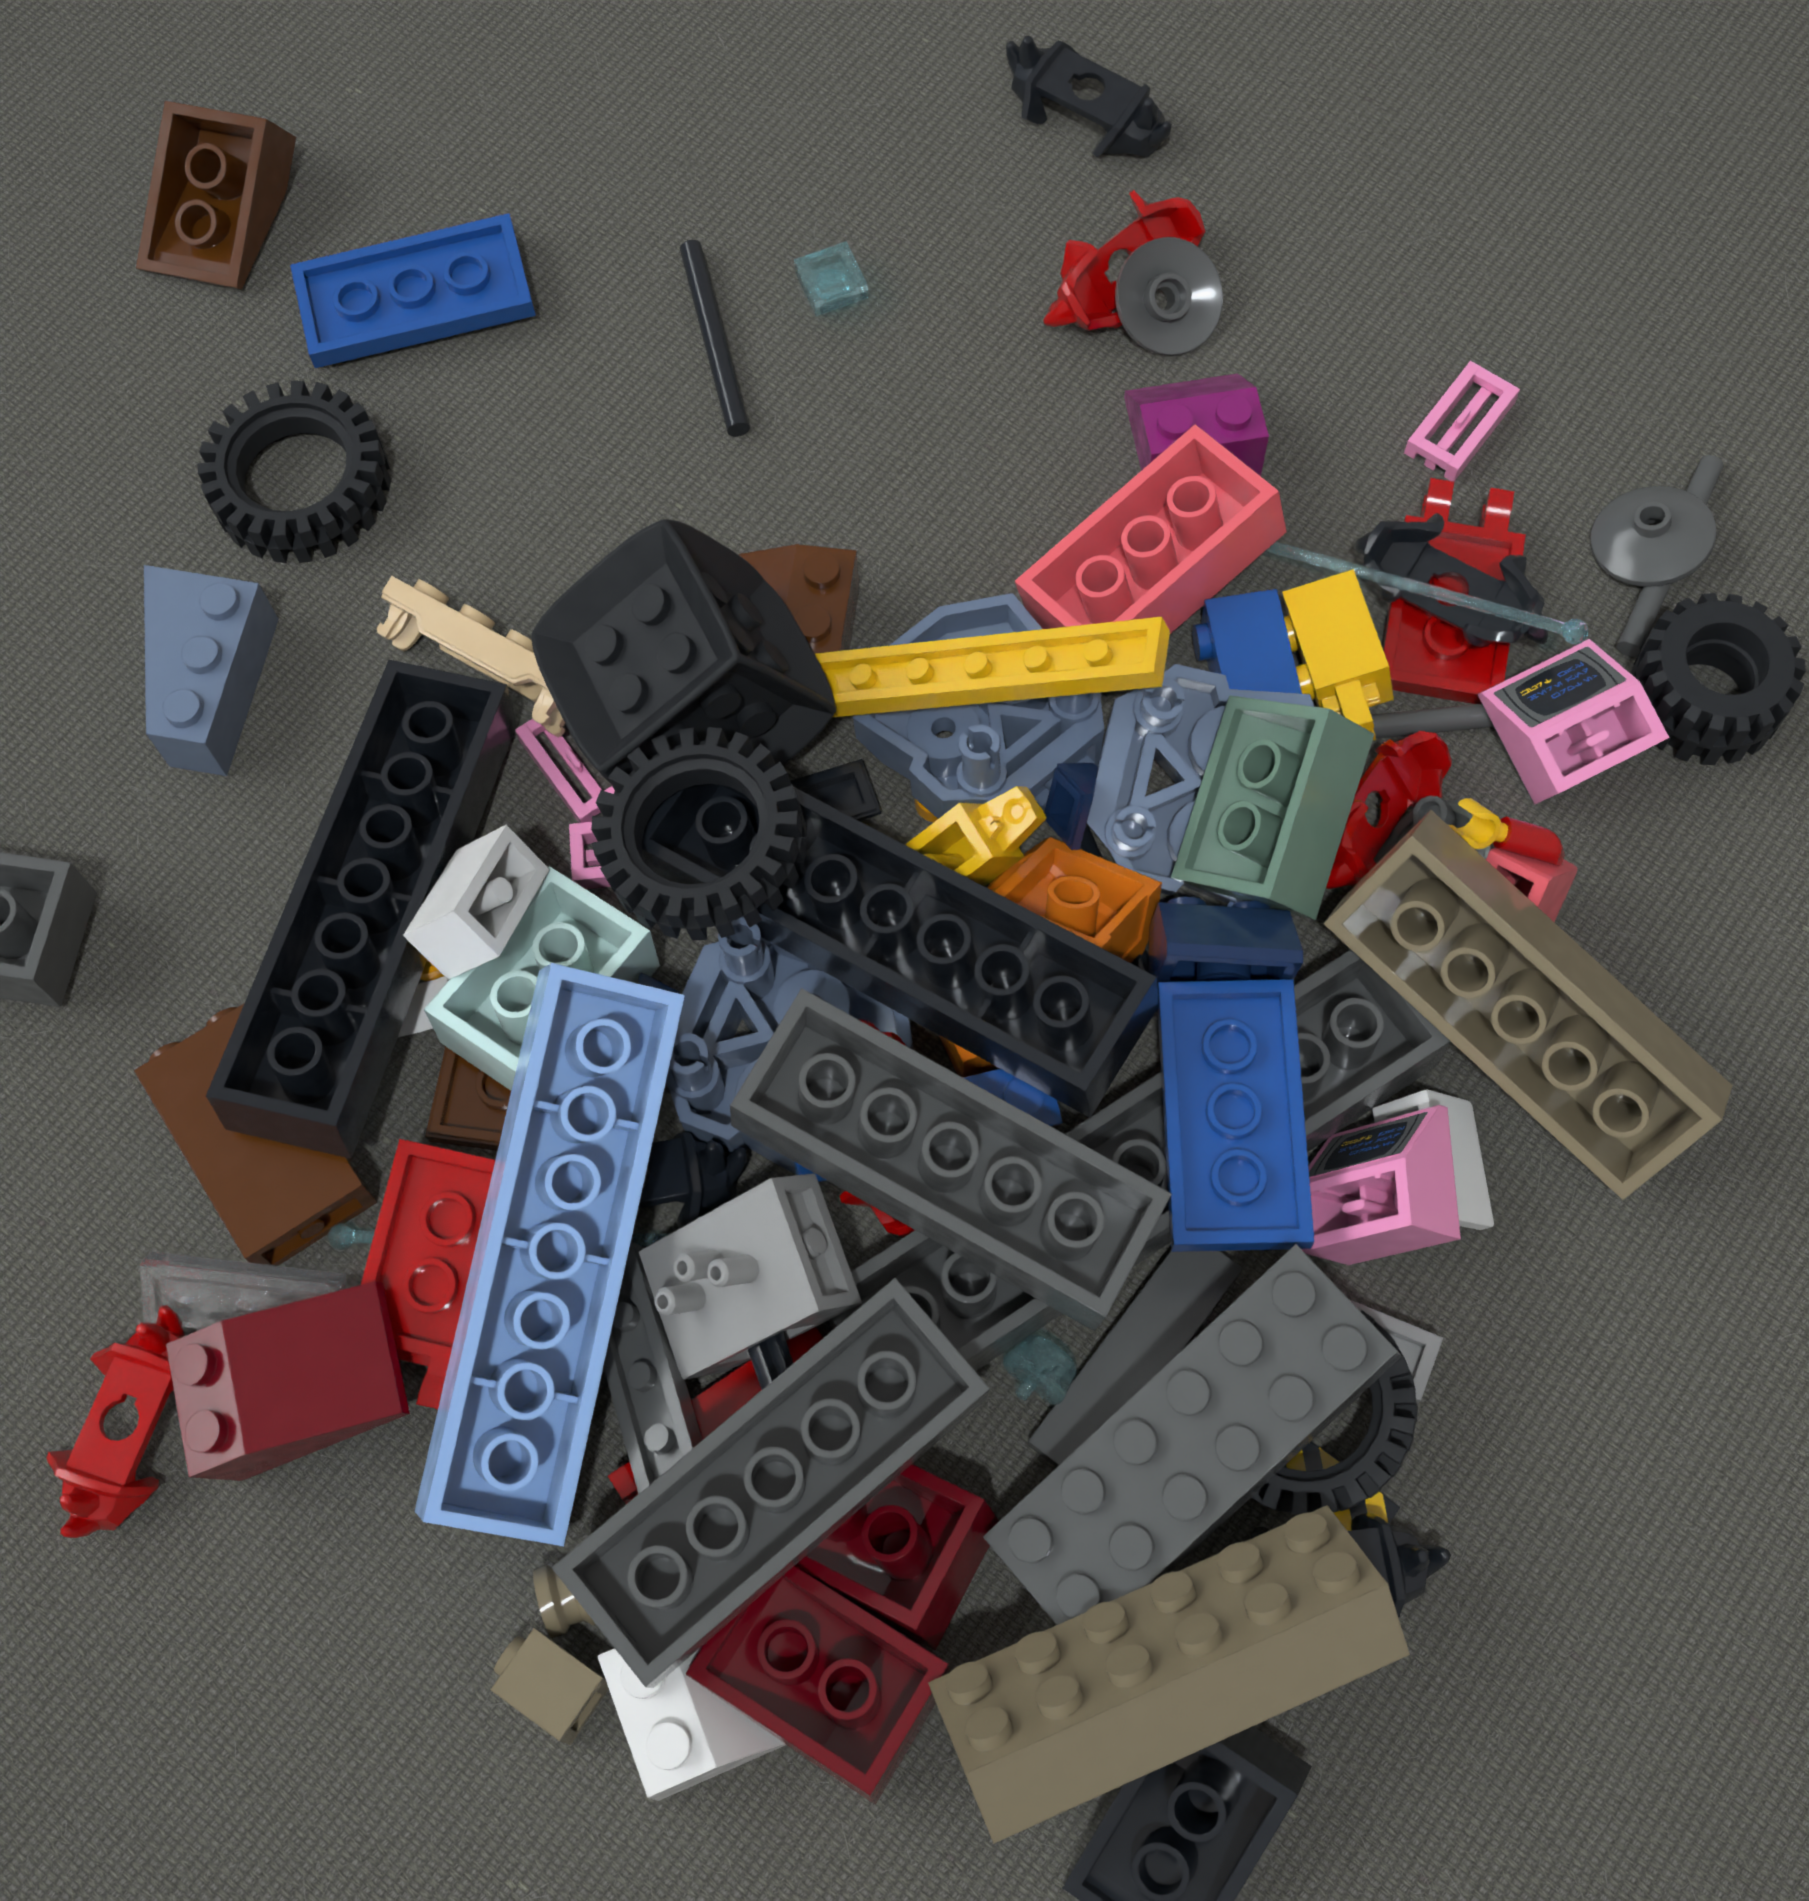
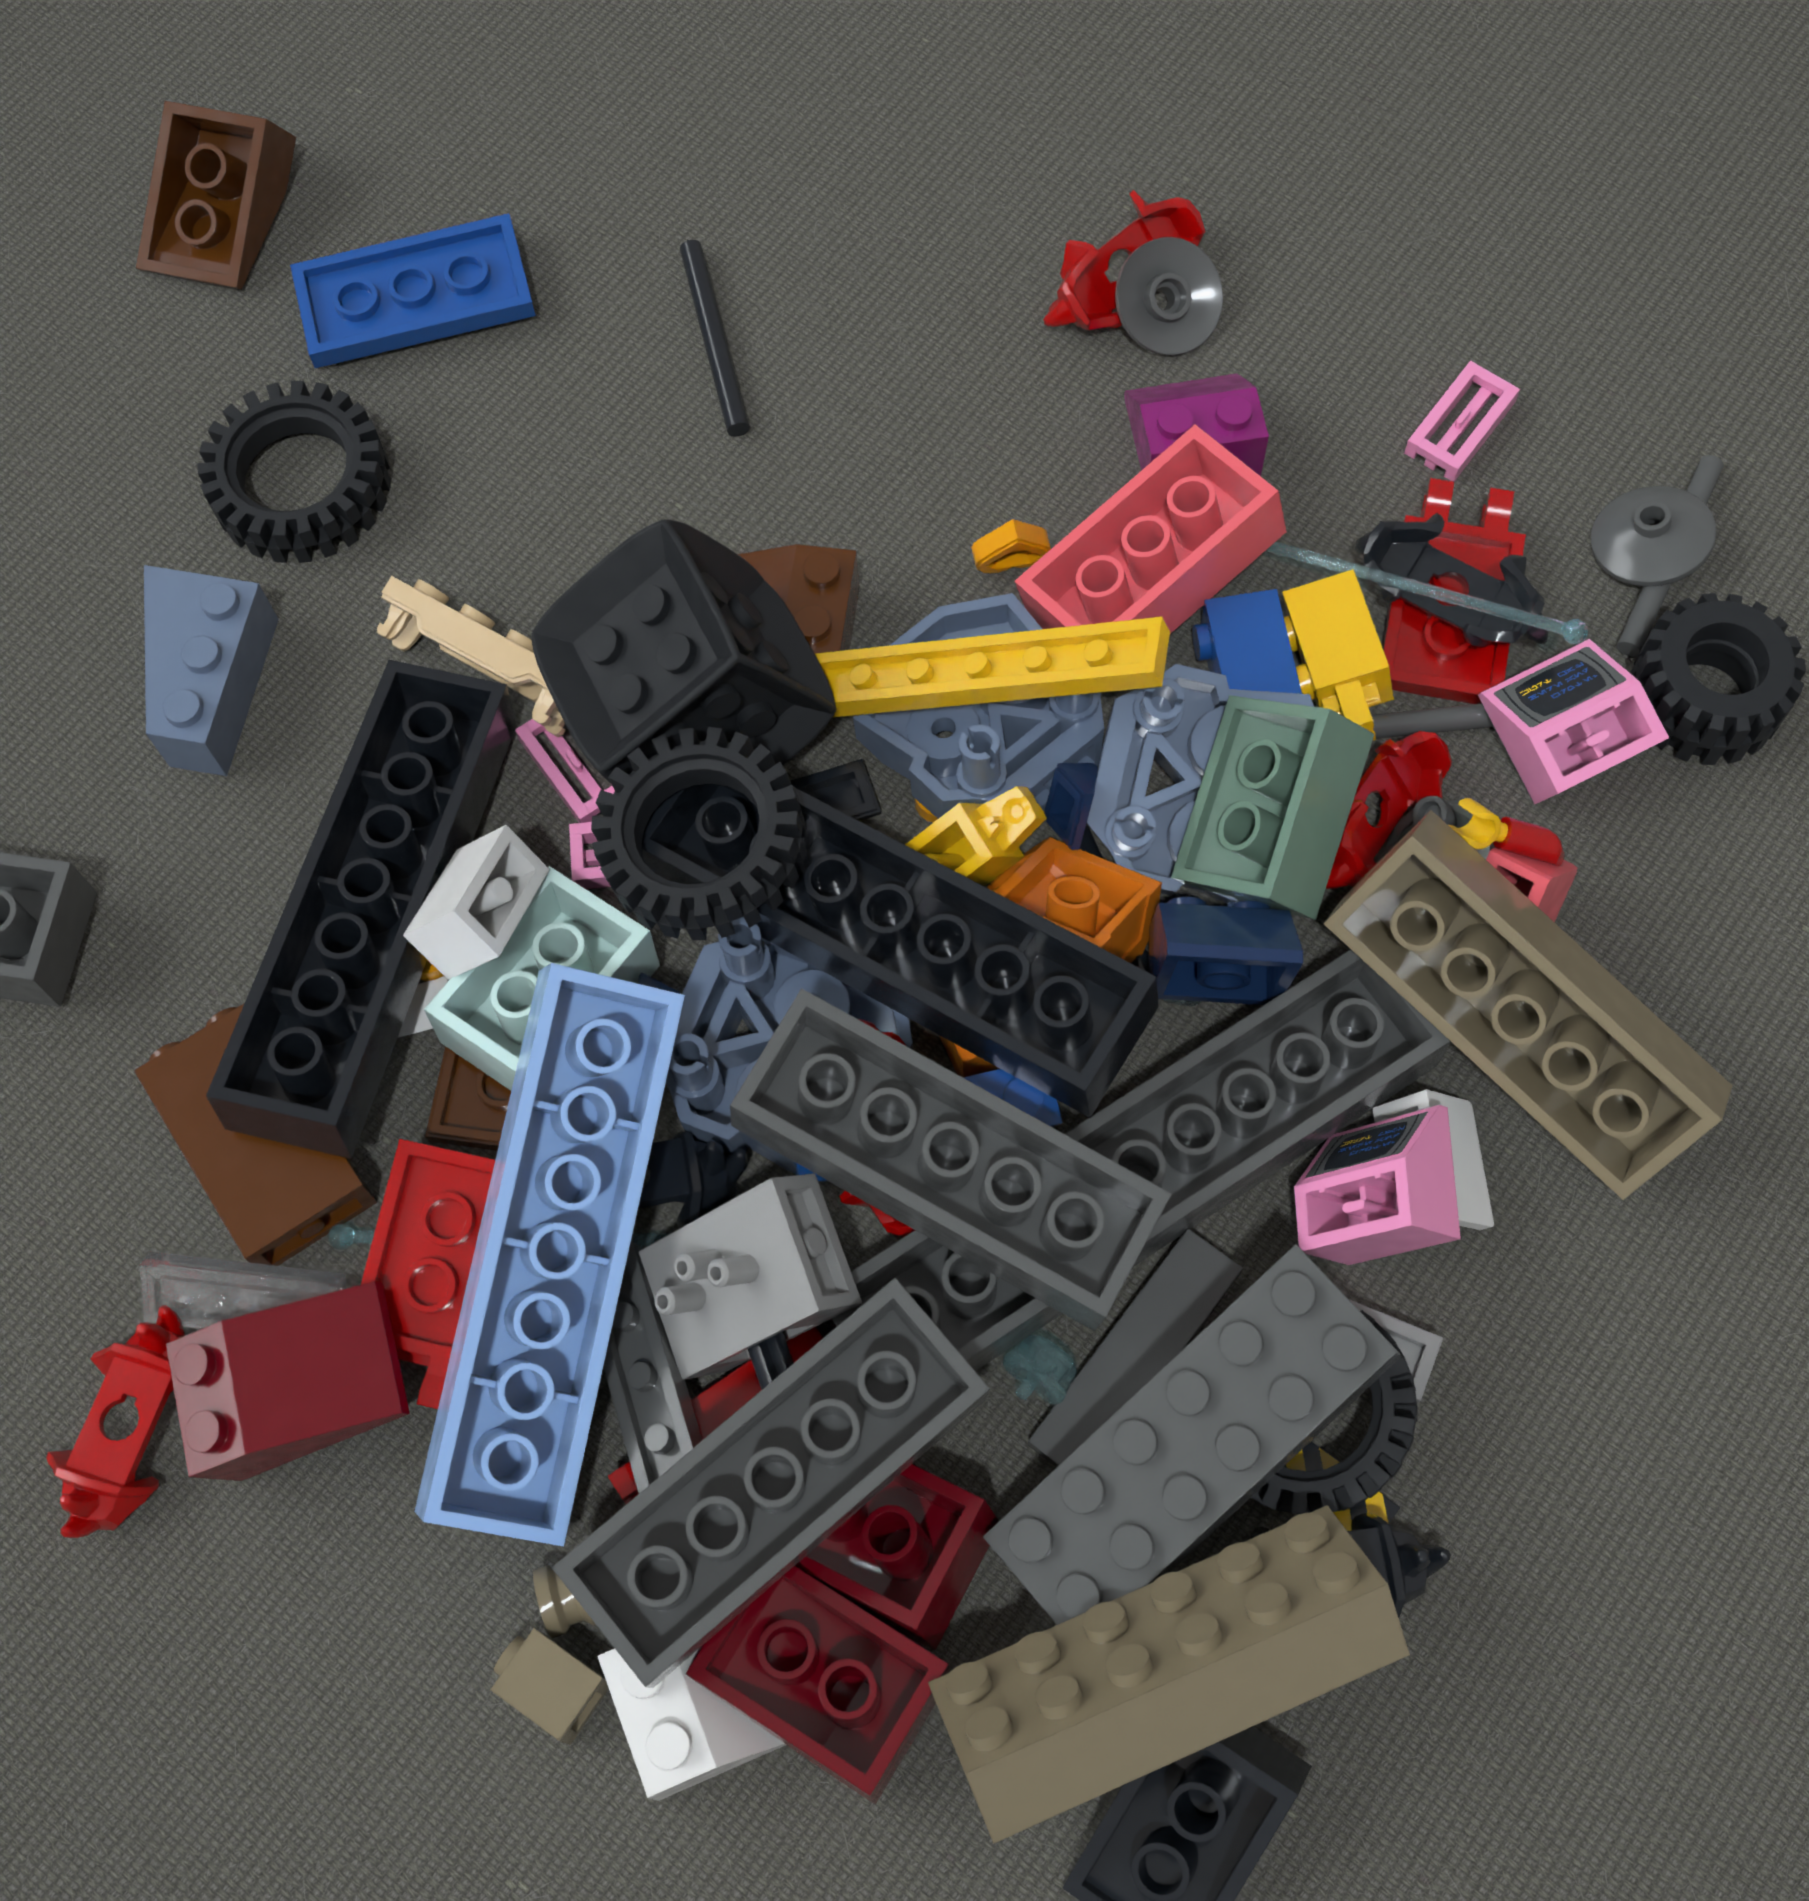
clear light blue plate [794,241,868,316] -> none
black piece [1006,36,1172,157] -> none
blue plate [1157,979,1314,1252] -> none
none -> light orange tile [971,519,1051,574]

